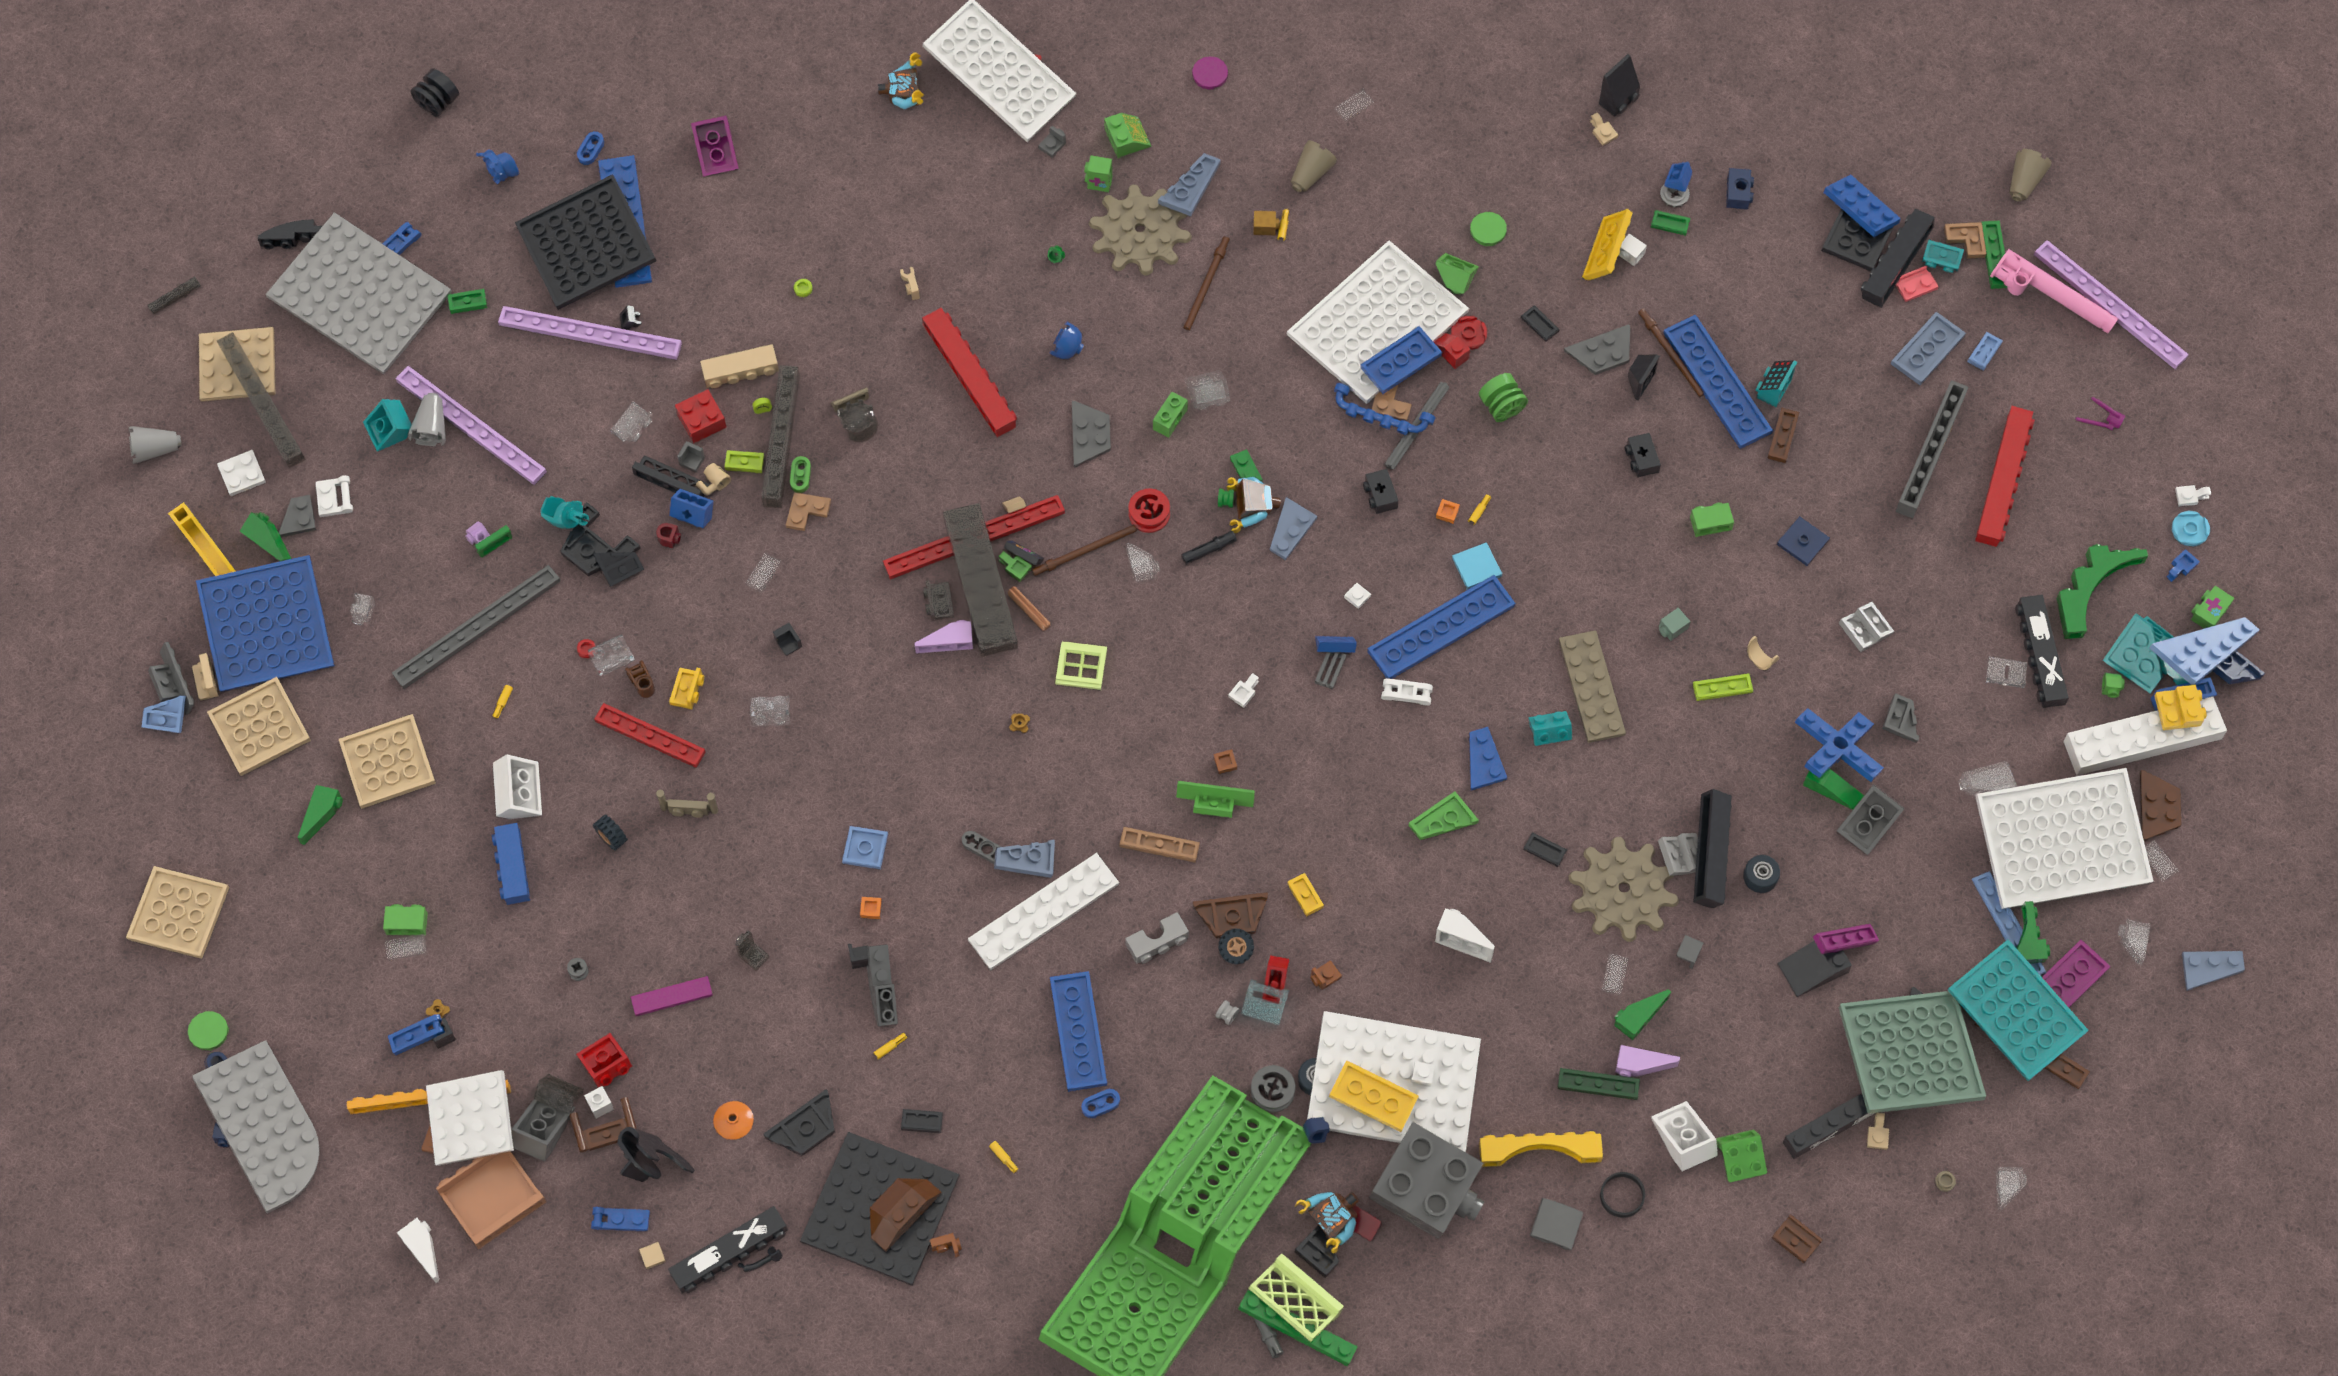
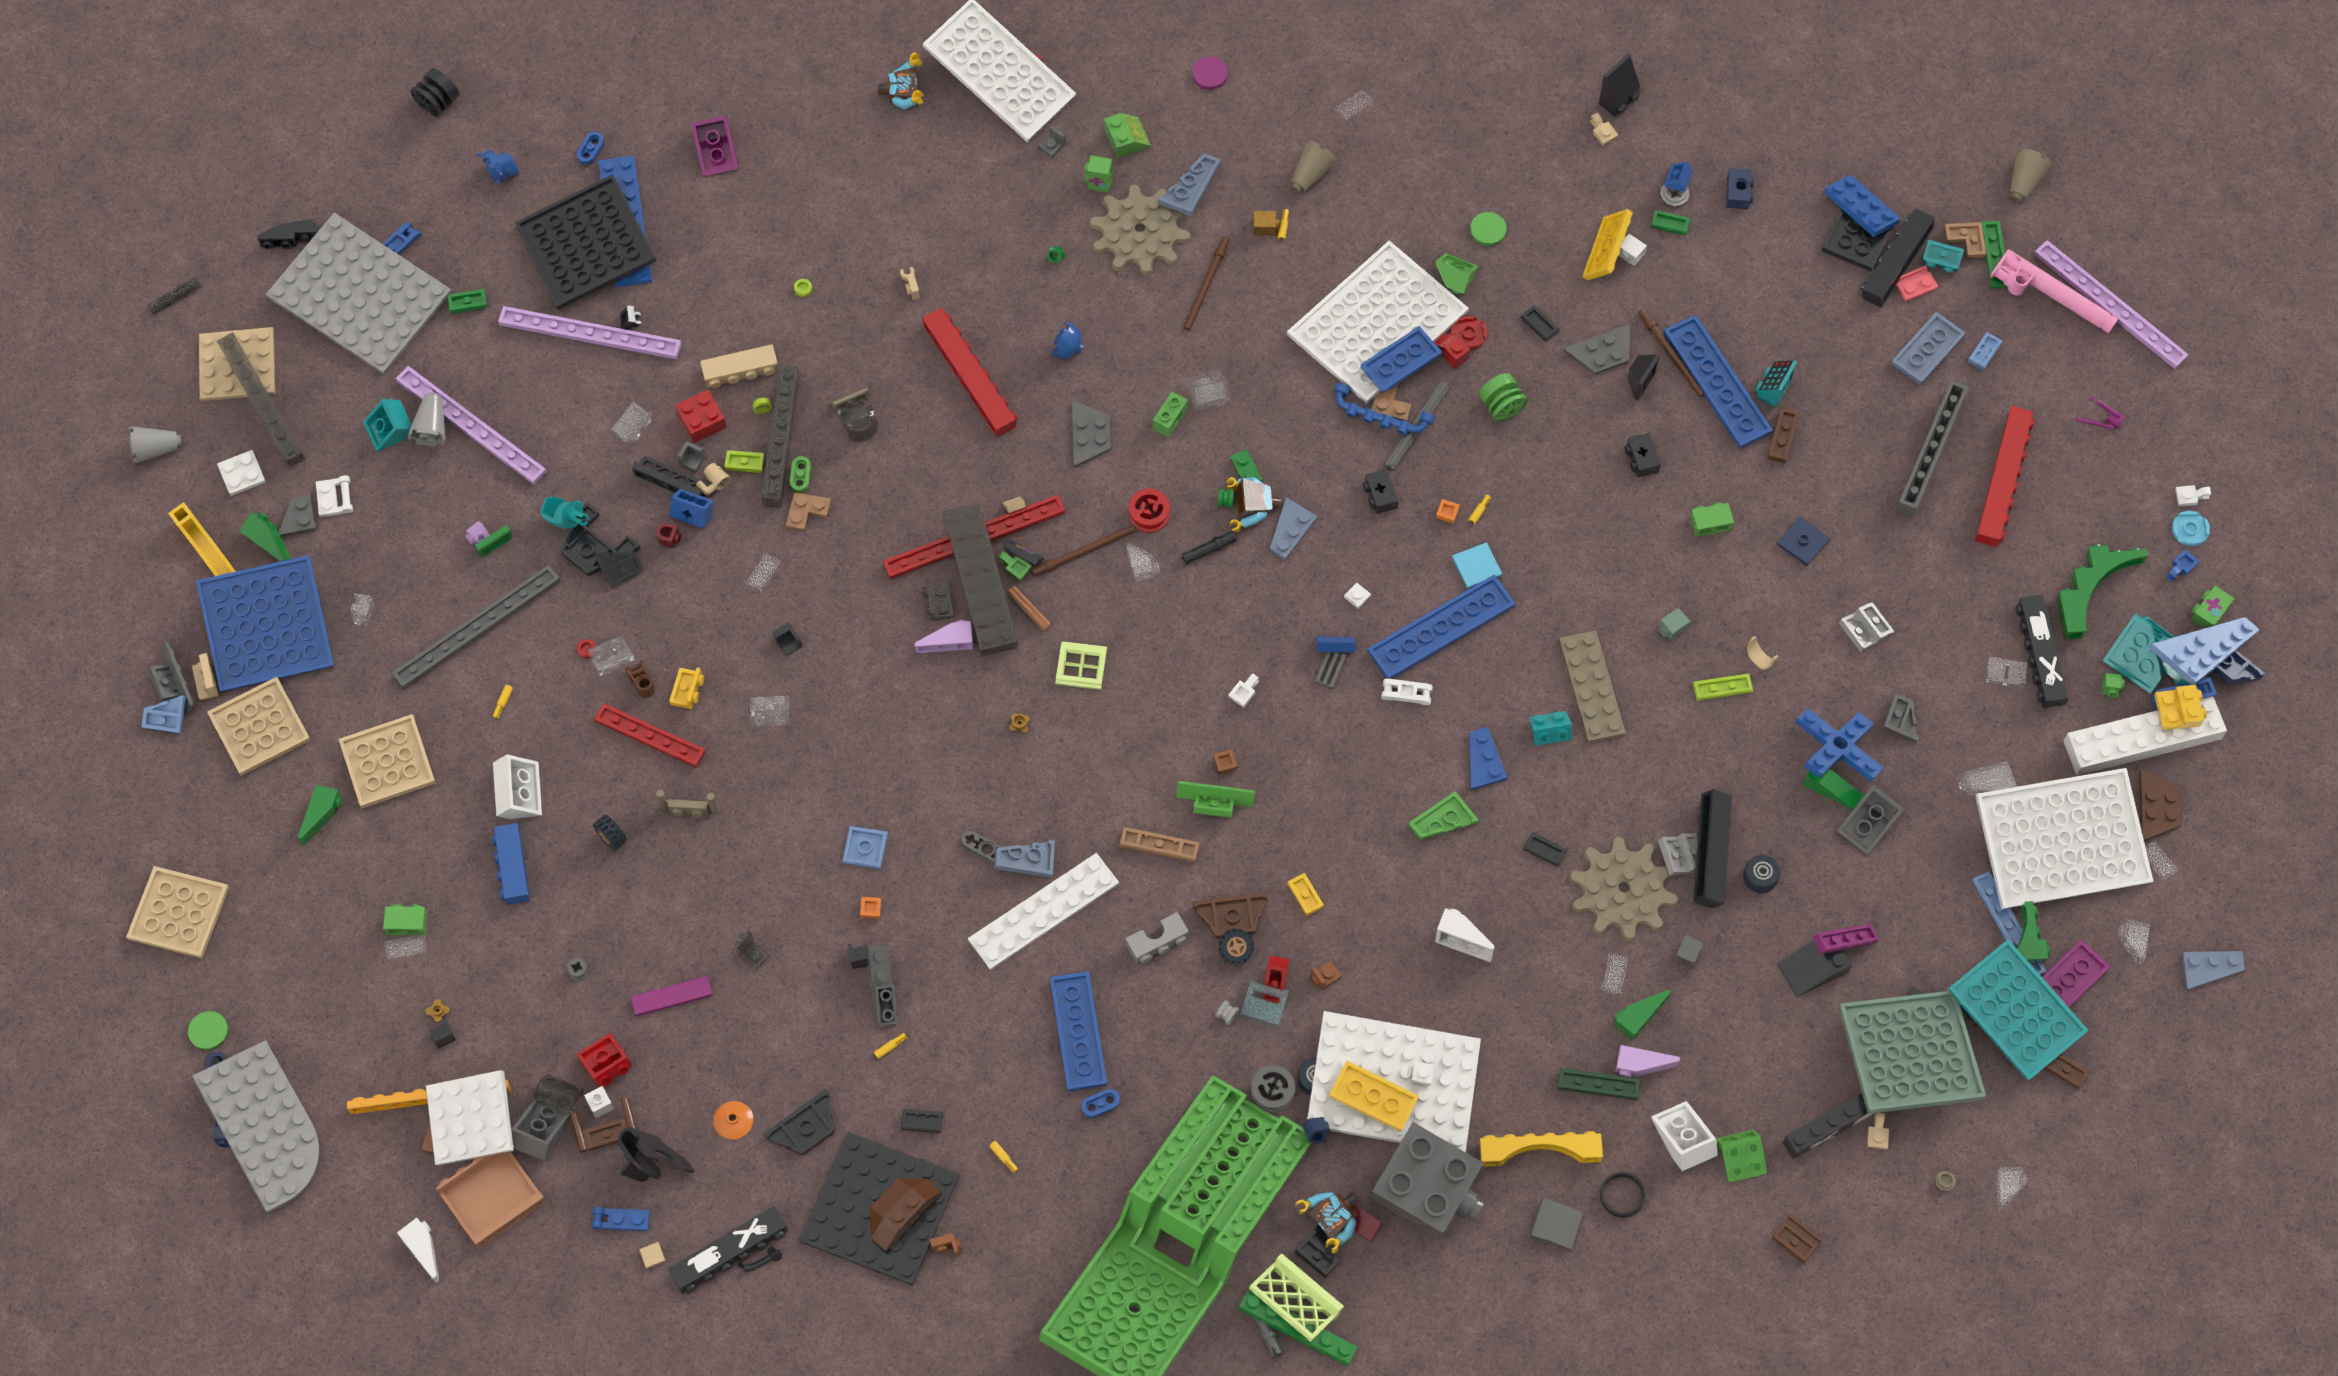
blue plate [388,1014,445,1055] -> none

